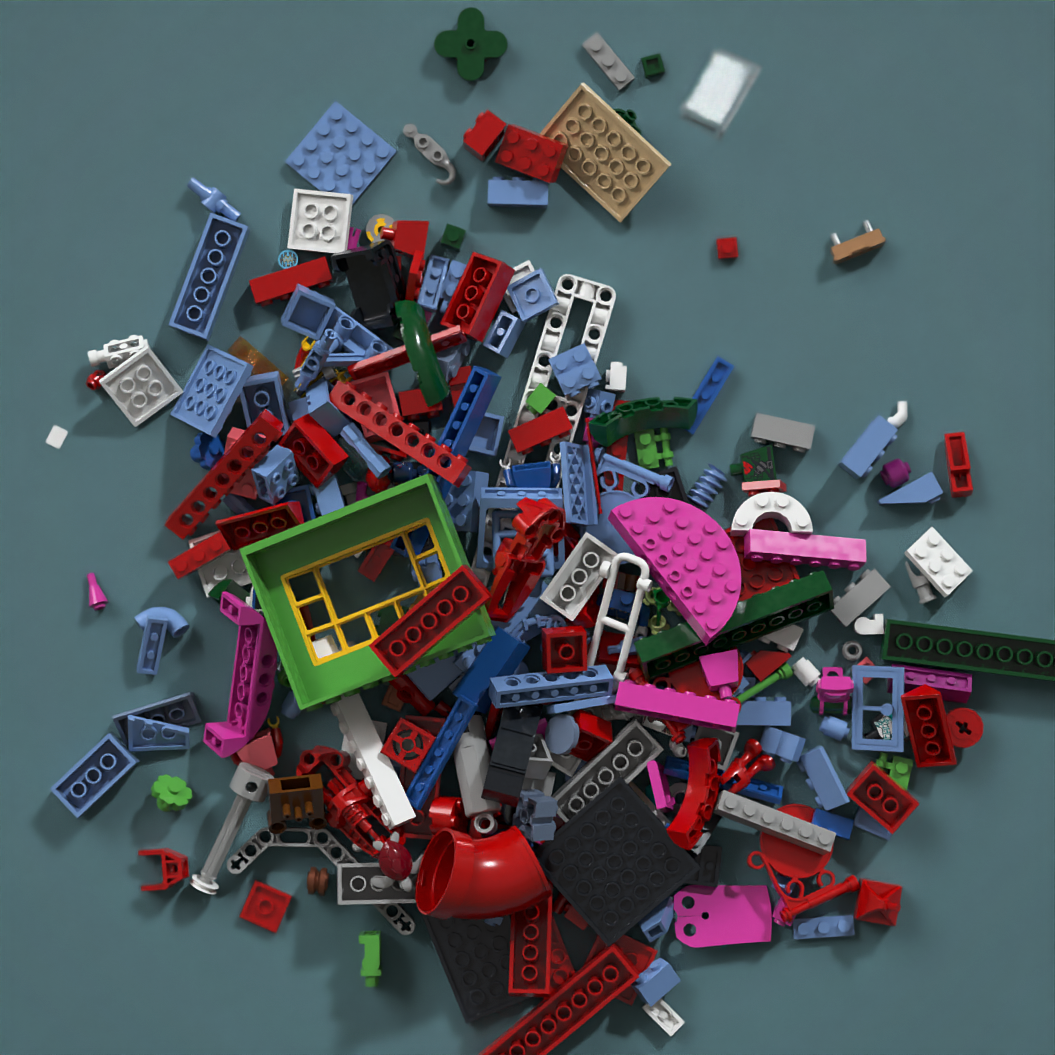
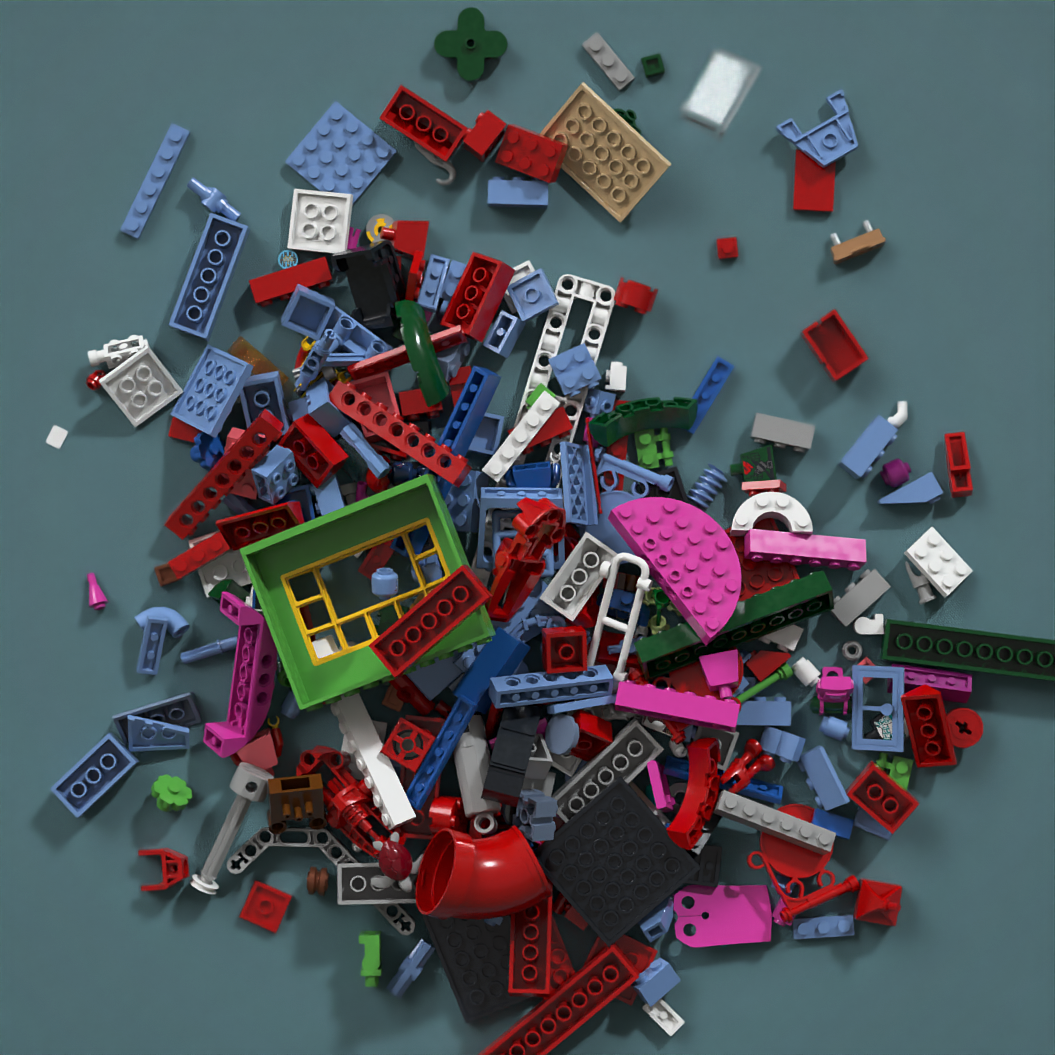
dark green brick [441,223,467,252] -> none
none -> medium blue plate [120,123,191,240]
none -> copper tile [154,563,179,587]
none -> red tile [168,417,203,443]
none -> medium blue axle [181,635,238,664]
none -> medium blue head [372,568,398,600]
none -> red slope [379,85,468,162]
none -> medium blue piece [386,938,435,998]
none -> white plate [482,390,560,483]
none -> red brick [613,277,658,315]
none -> medium blue wing [776,89,858,168]
none -> red tile [793,150,836,212]
none -> red piece [800,309,869,383]

